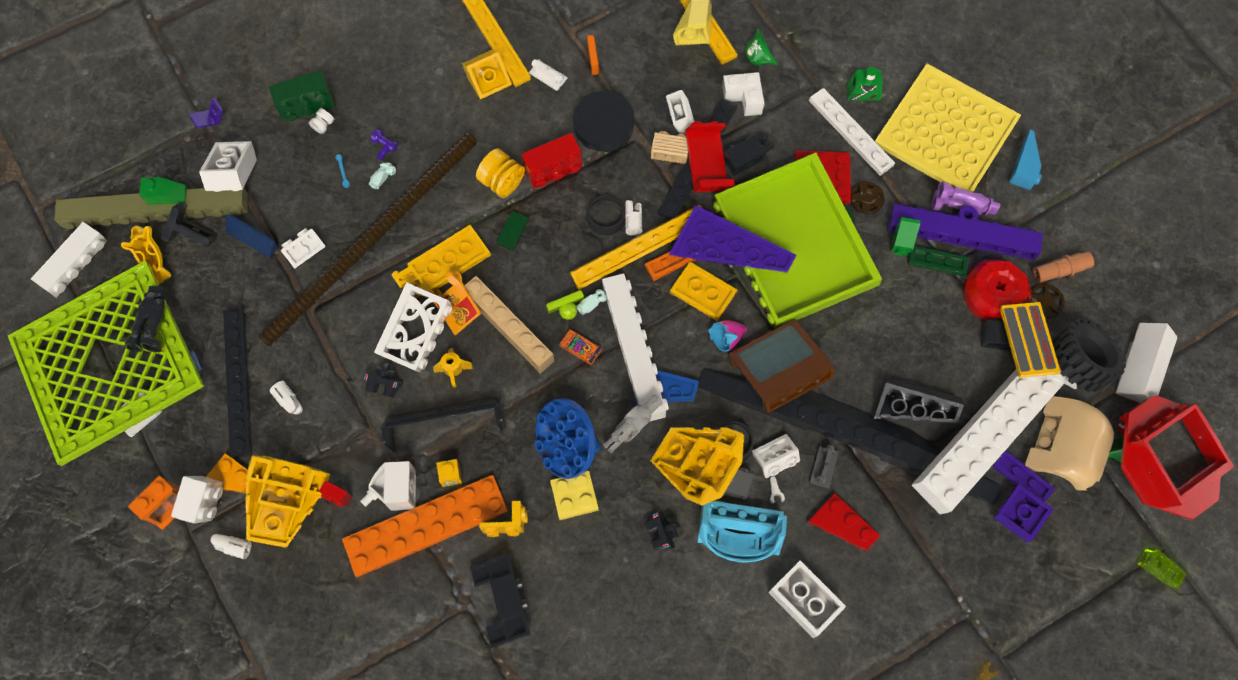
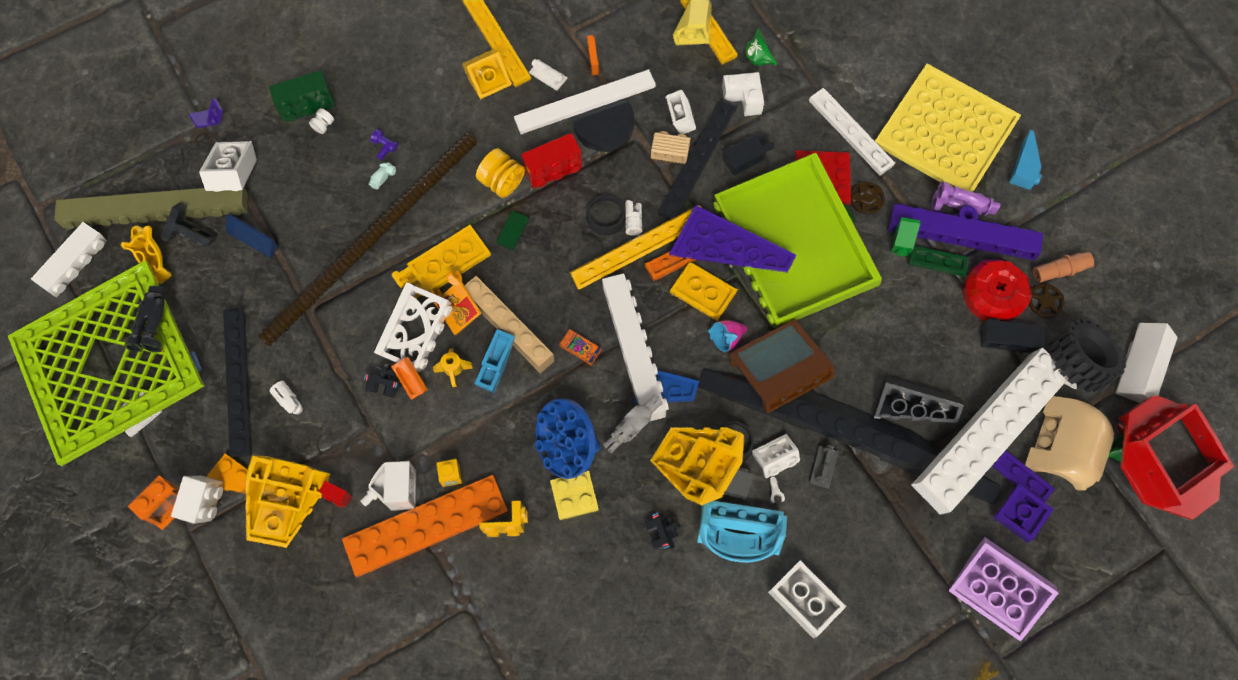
green slope [139,177,187,205] -> none
white hinge [210,534,252,559] -> none
white bracket [281,228,326,269] -> none
dark azure hinge [335,154,350,188] -> none
black piece [381,396,506,453] -> none
black bracket [470,553,531,649] -> none
lime tile [546,291,584,320] -> none
light aqua arm [577,289,606,315] -> none
red panel [685,121,735,193] -> none
red wing [807,494,880,551] -> none
green torso [846,67,883,101] -> none
tile [1000,302,1061,378] -> none
clear neon green slope [1138,548,1187,590] -> none
none -> orange tile [391,357,428,400]
none -> dark azure slope [474,329,515,394]
none -> white tile [514,70,656,134]
none -> lavender slope [949,537,1058,641]

